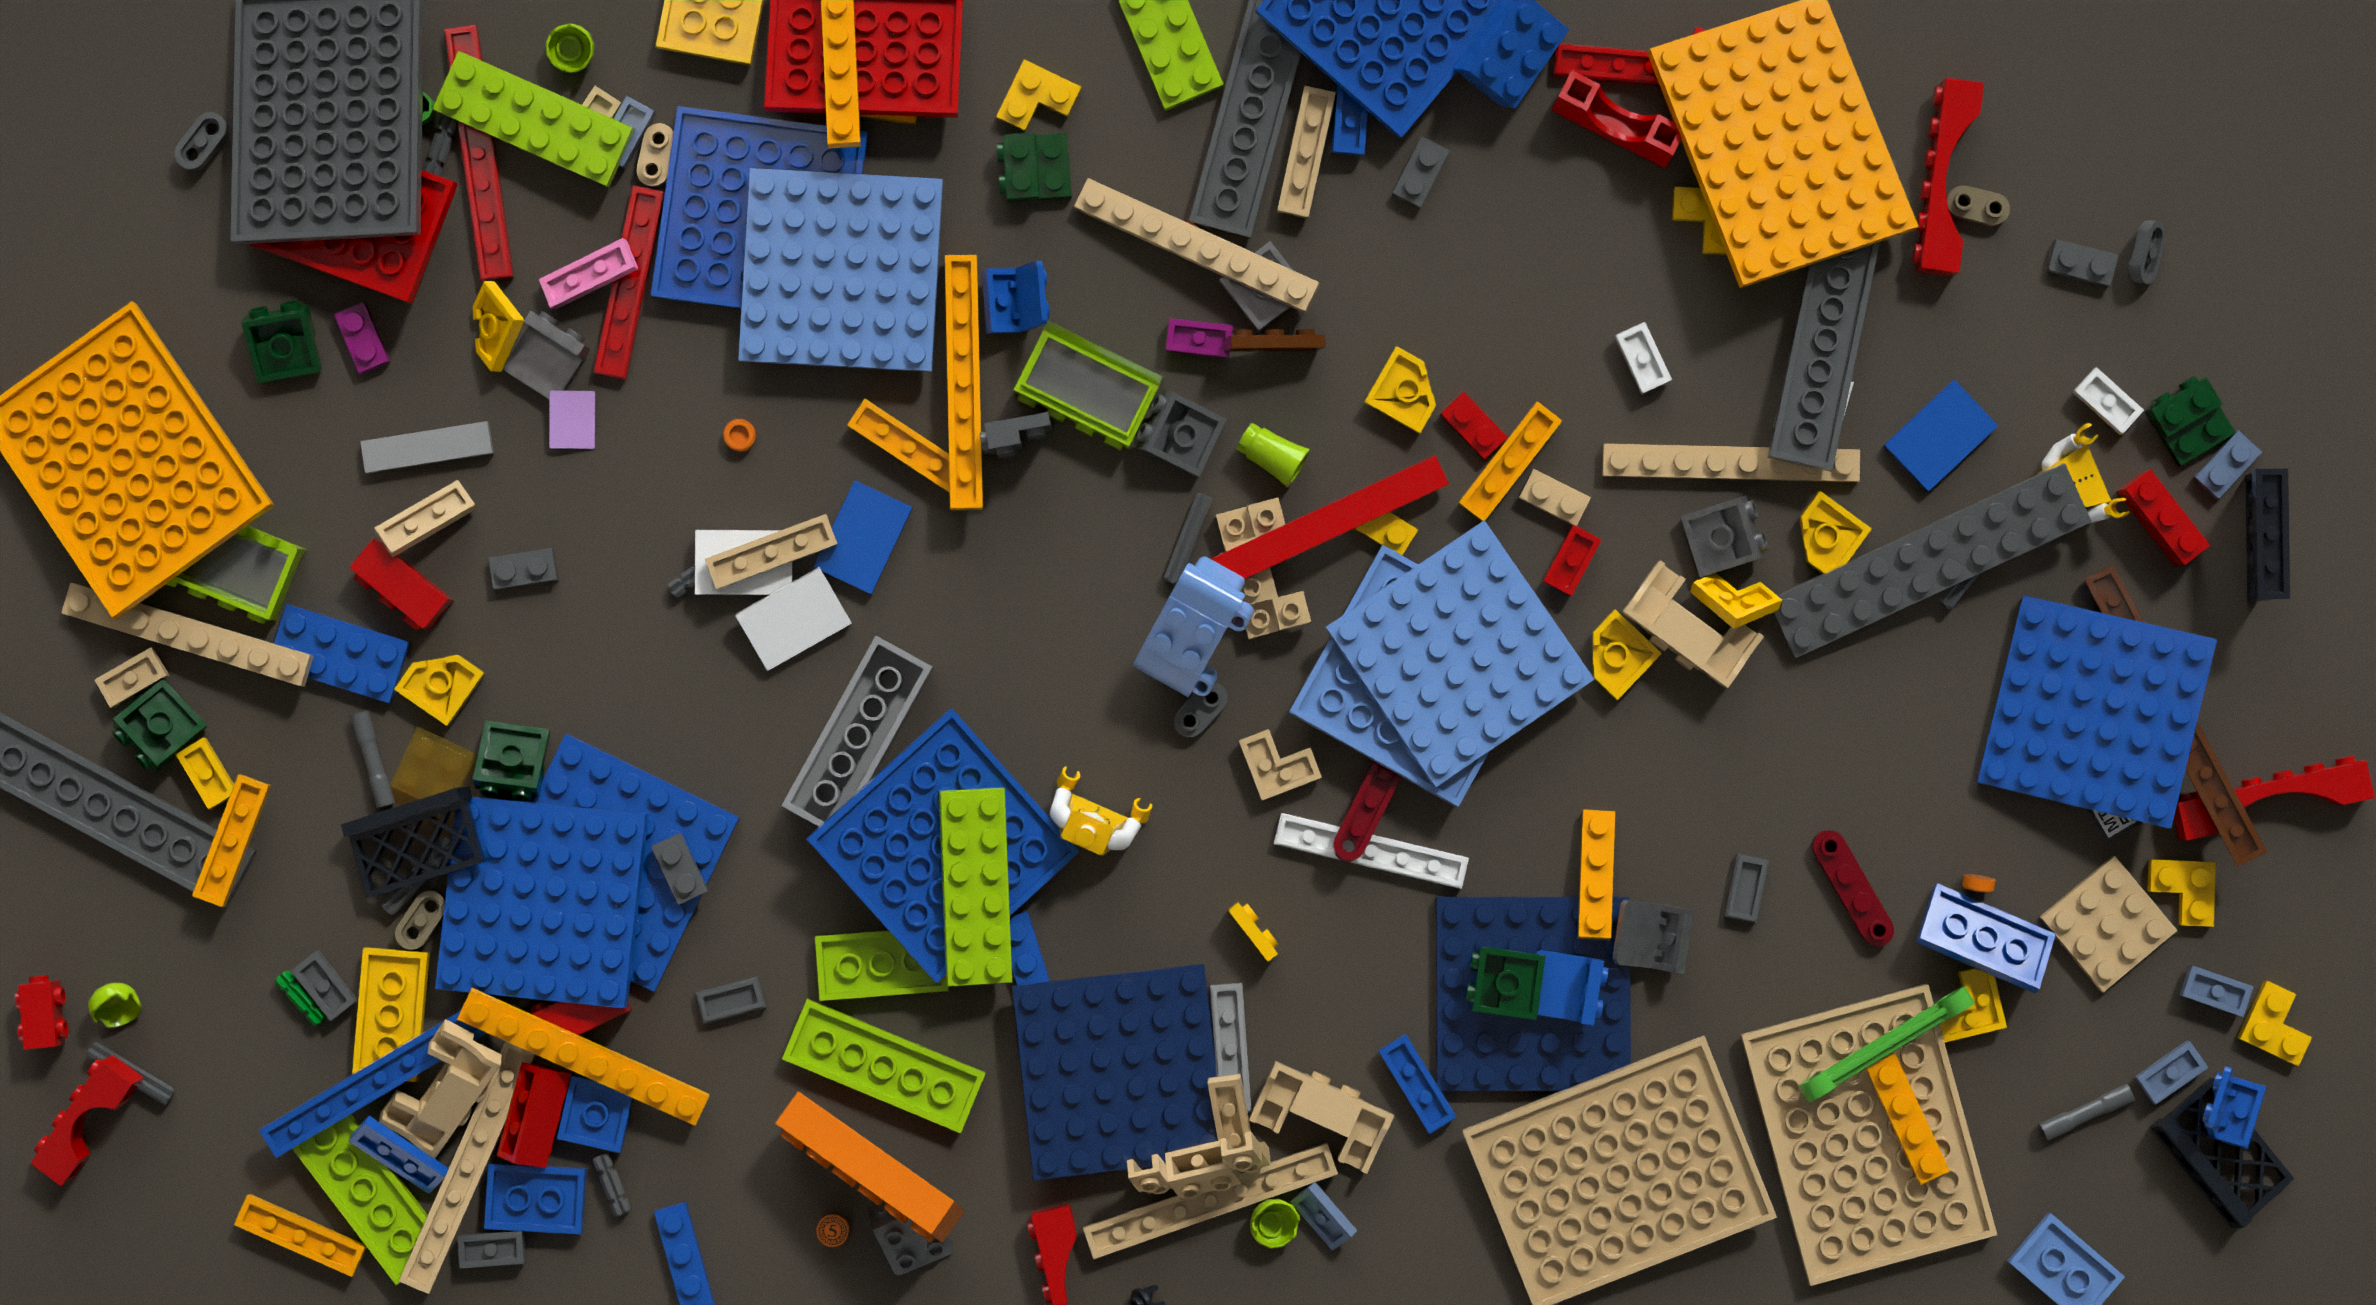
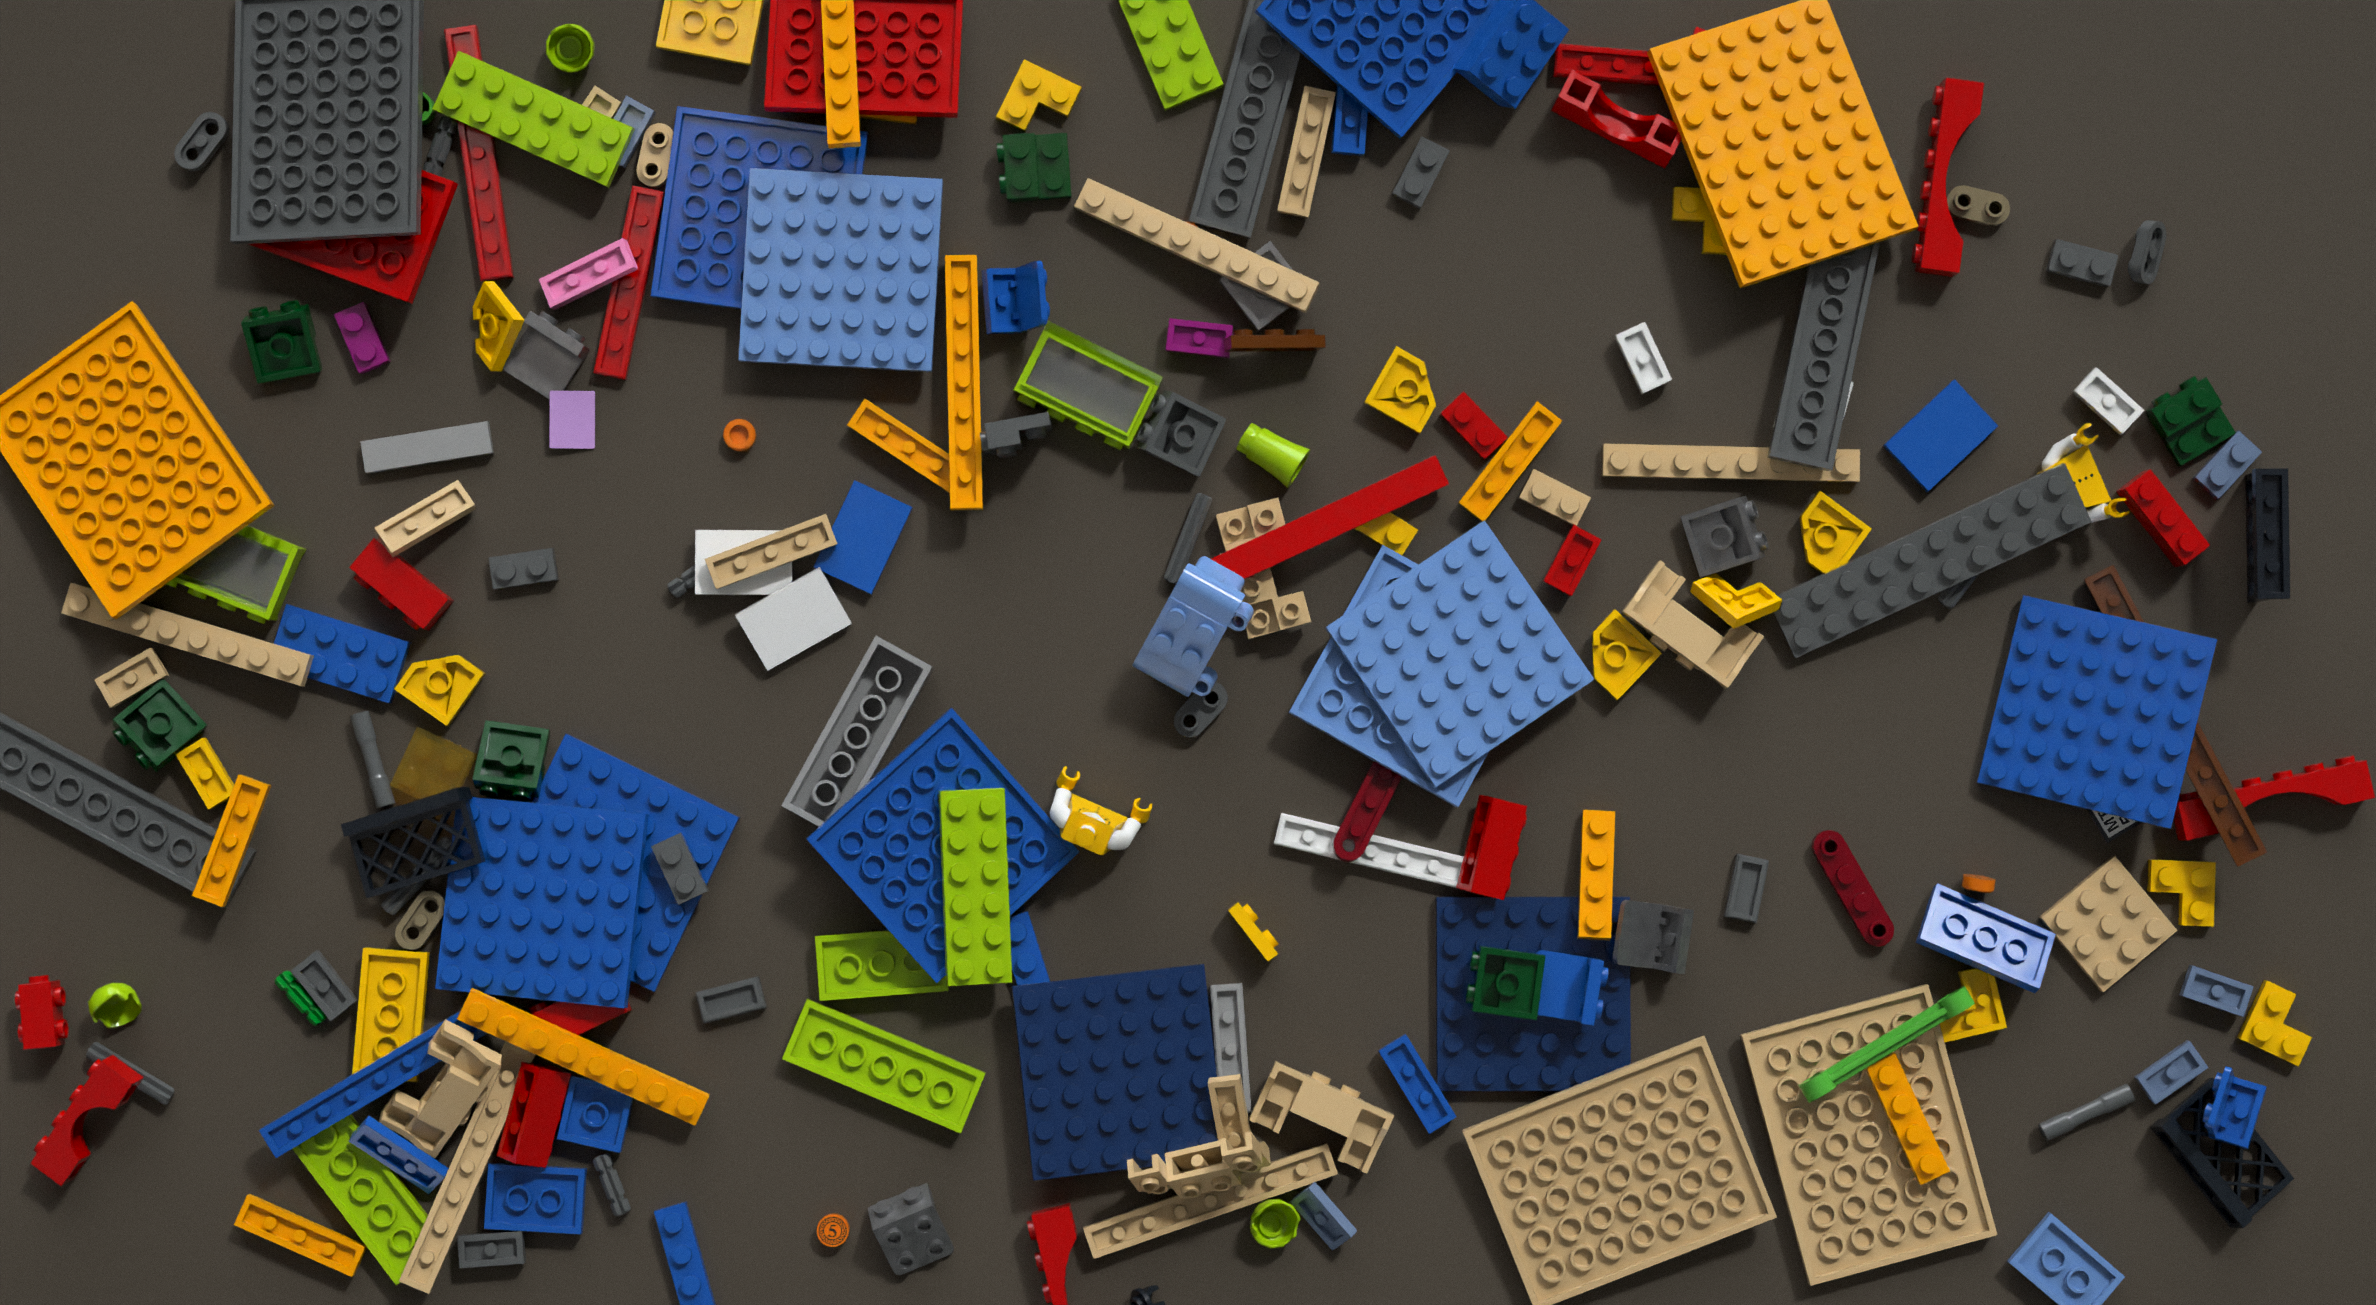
orange brick [775,1091,965,1243] -> none
tan plate [1239,729,1322,800] -> none
none -> red brick [1456,794,1527,900]

